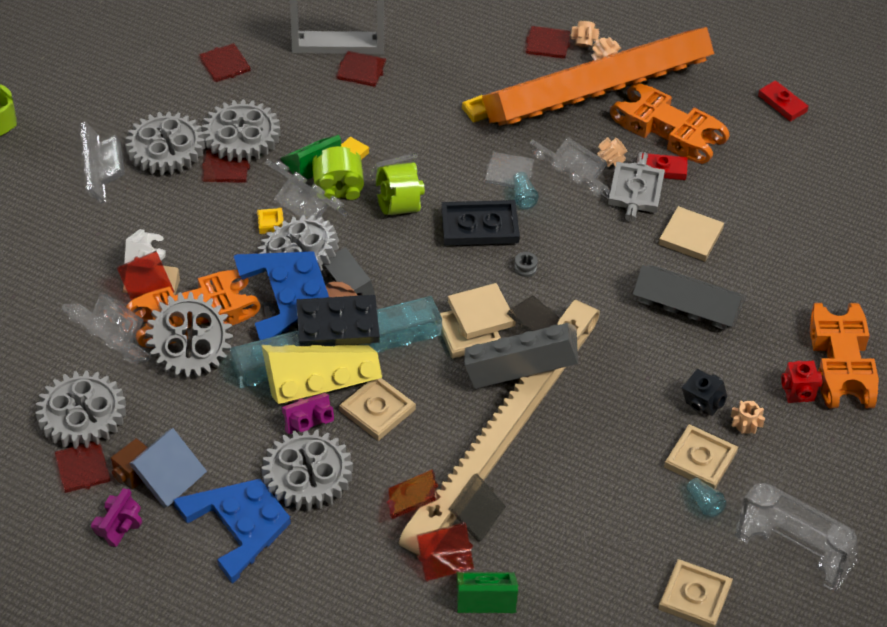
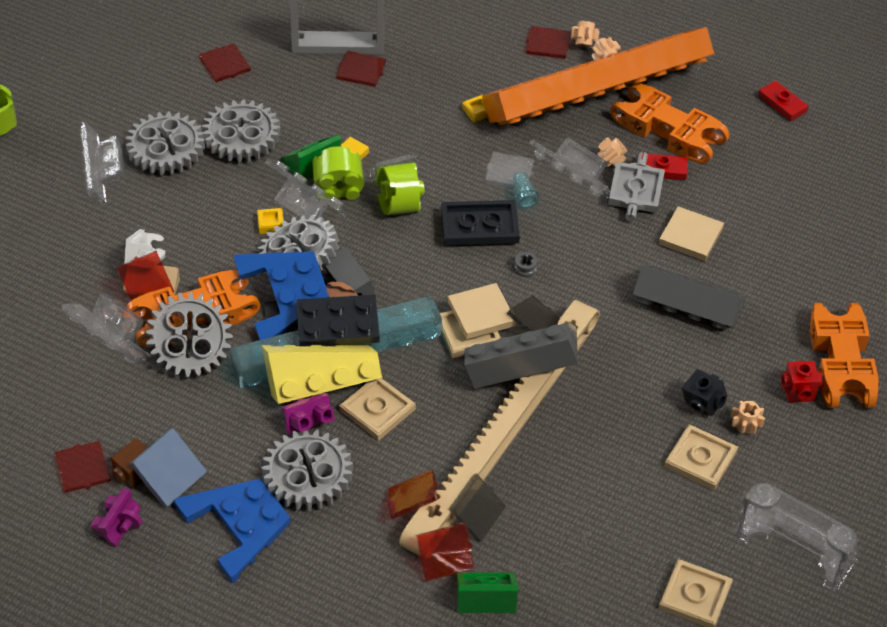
light grey gear [36,370,126,449] -> none
clear red piece [203,150,250,183] -> none
clear light blue cone [687,478,726,517] -> none

